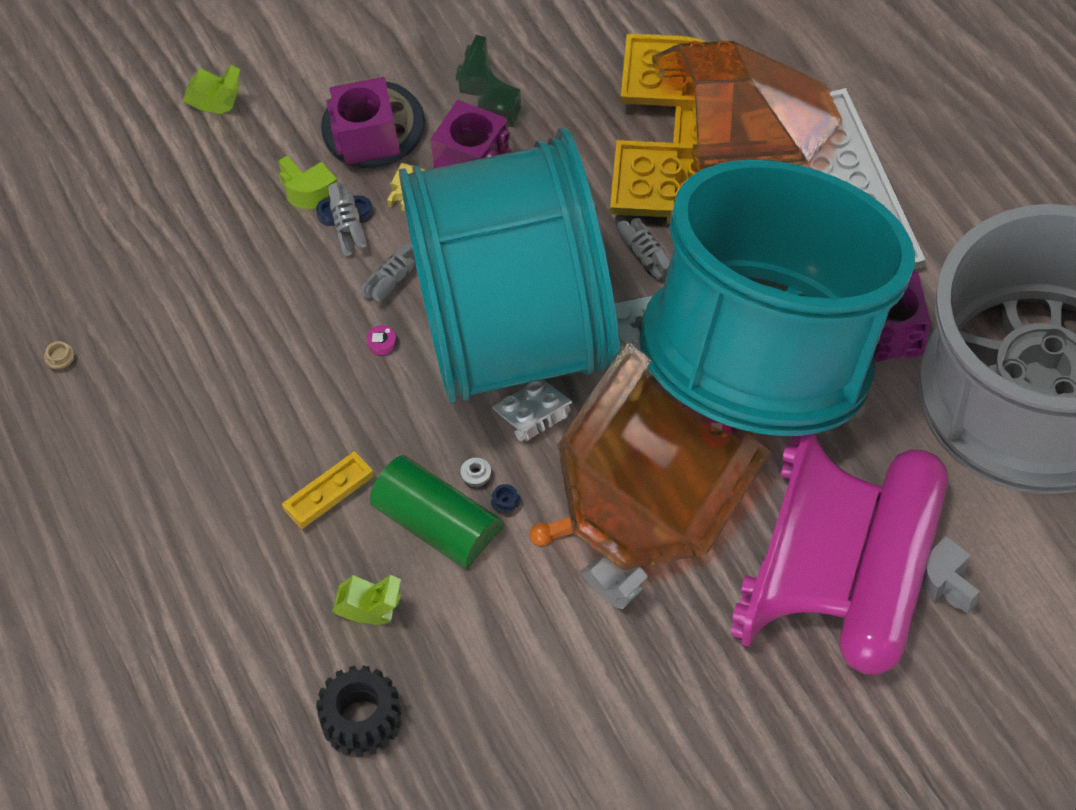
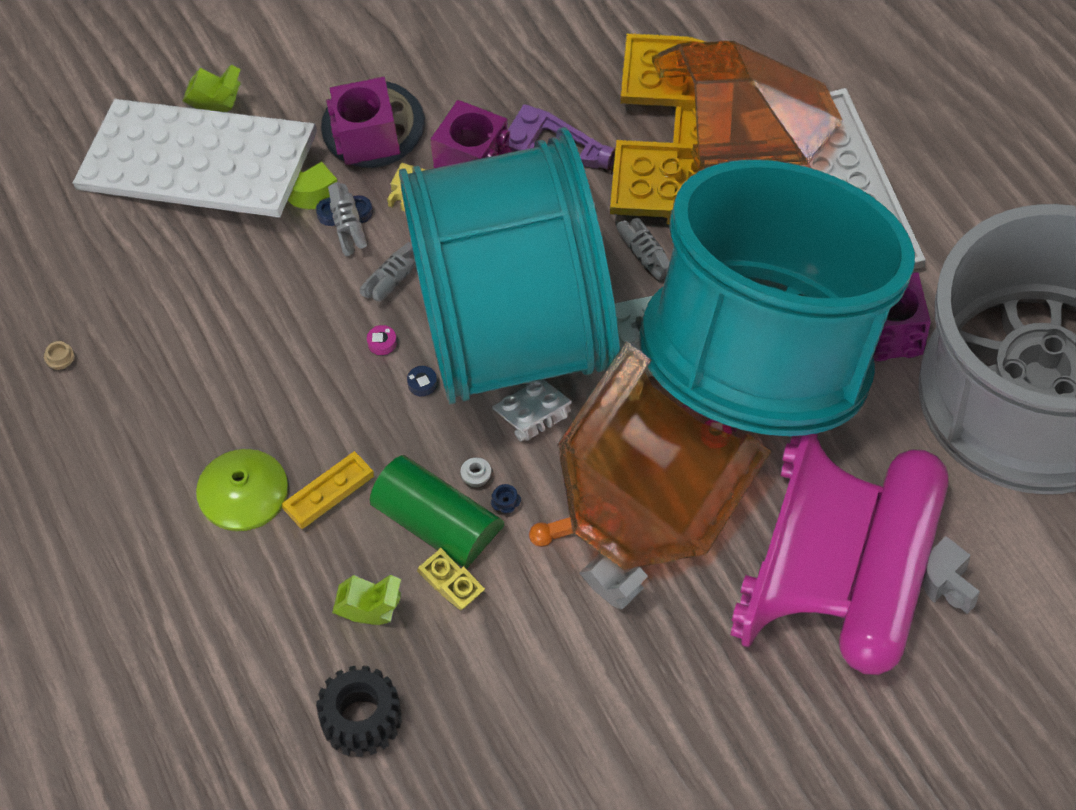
clear green arch [455,35,522,127] -> none
none -> white plate [73,99,317,217]
none -> lime dish [196,449,288,531]
none -> dark blue tile [407,366,437,396]
none -> light yellow slope [417,548,485,611]
none -> medium lavender plate [508,104,615,170]

